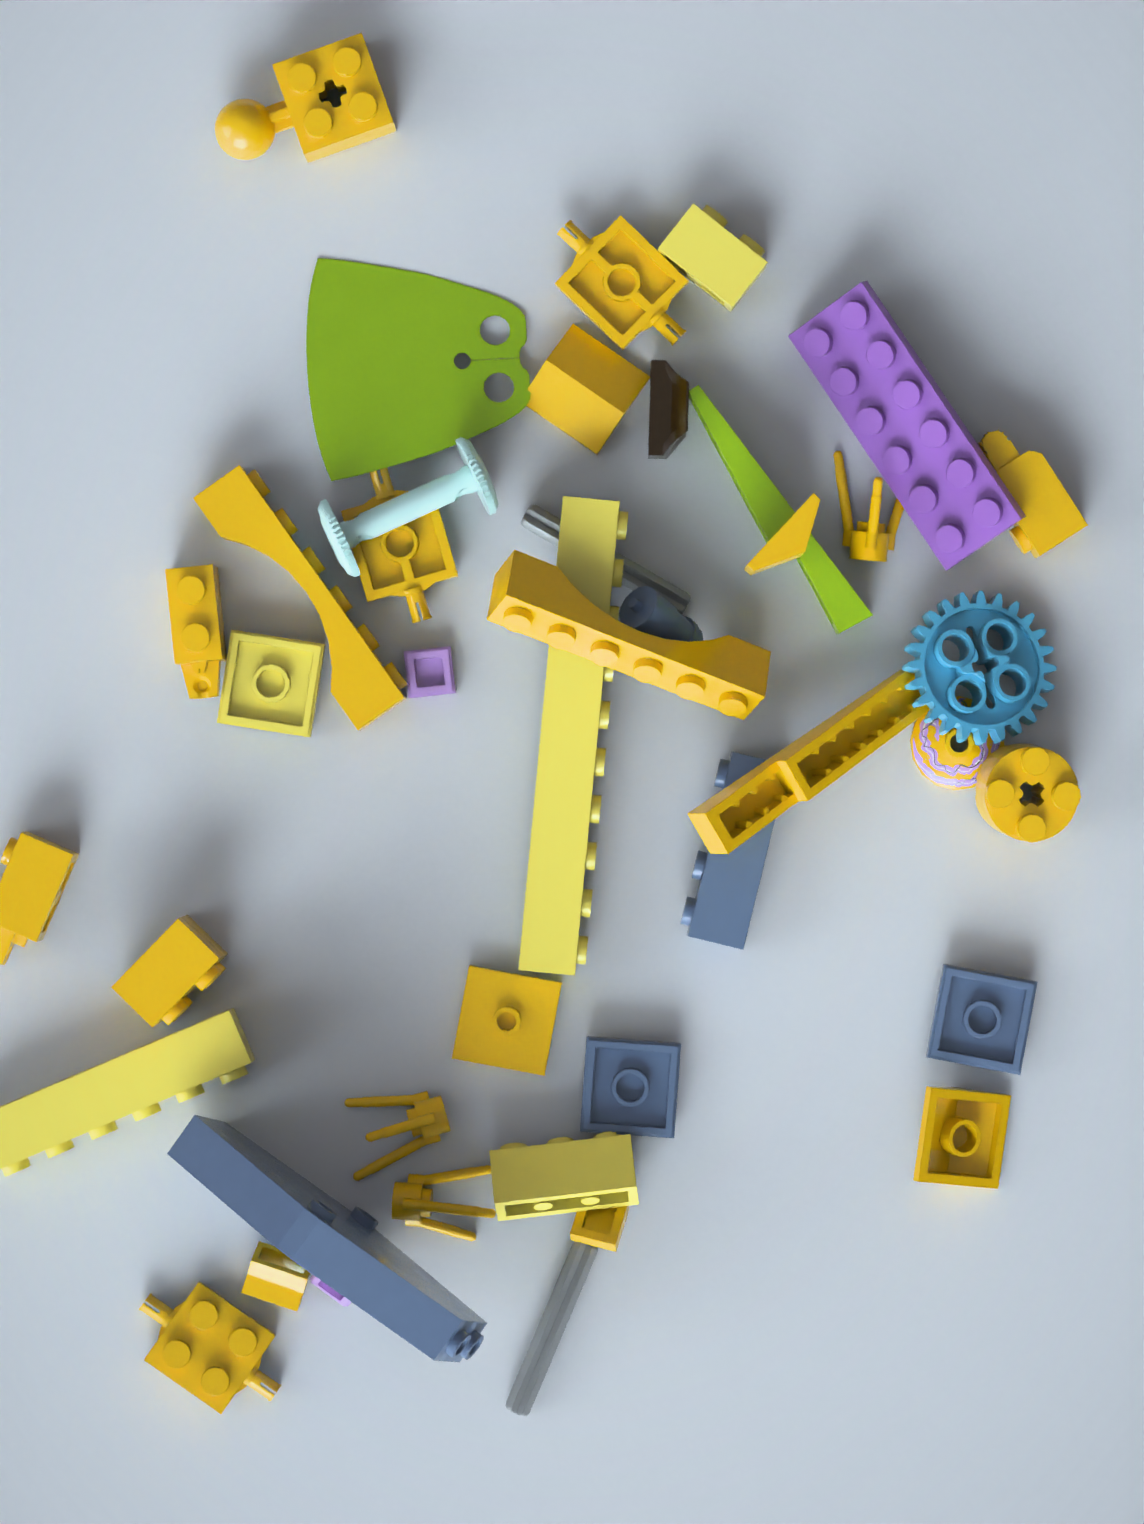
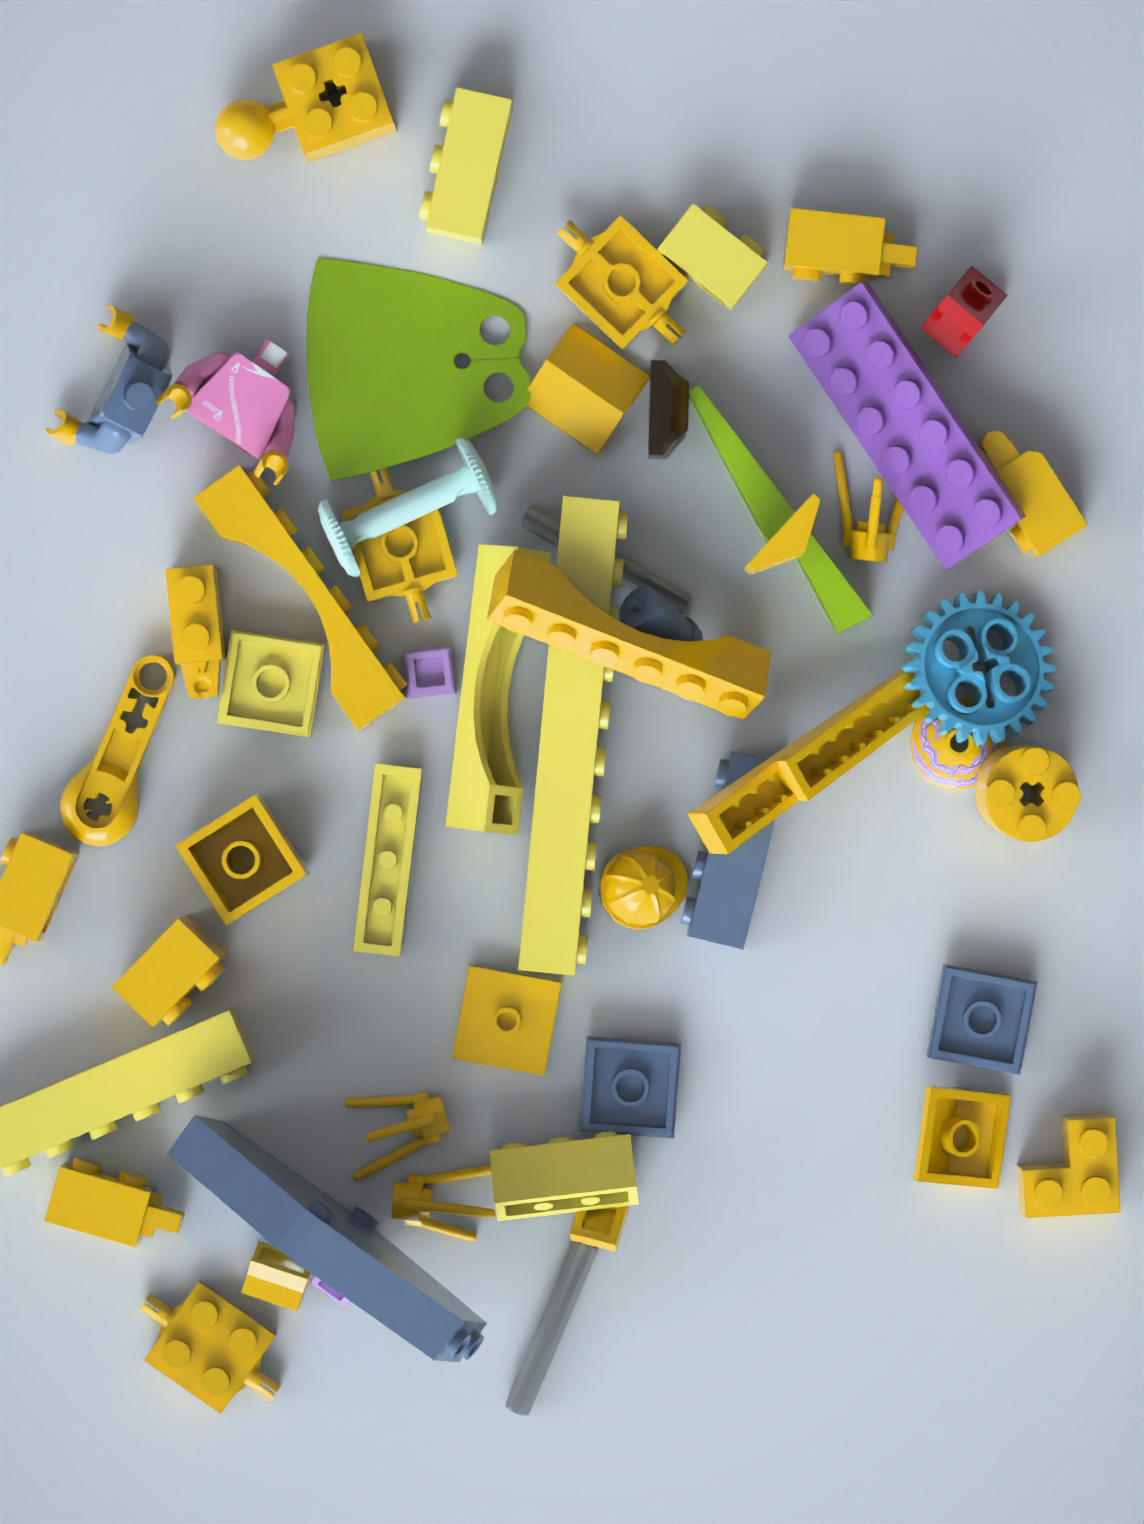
none -> yellow hinge [44,1157,185,1247]
none -> sand blue torso [46,305,173,454]
none -> yellow beam [59,655,176,847]
none -> bright pink torso [156,339,295,485]
none -> yellow brick [175,794,310,926]
none -> light yellow plate [353,763,423,957]
none -> light yellow brick [419,87,513,245]
none -> light yellow arch [445,544,552,835]
none -> yellow piece [598,846,688,930]
none -> yellow hinge [783,208,918,287]
none -> red brick [920,265,1008,358]
none -> yellow brick [1017,1112,1121,1218]

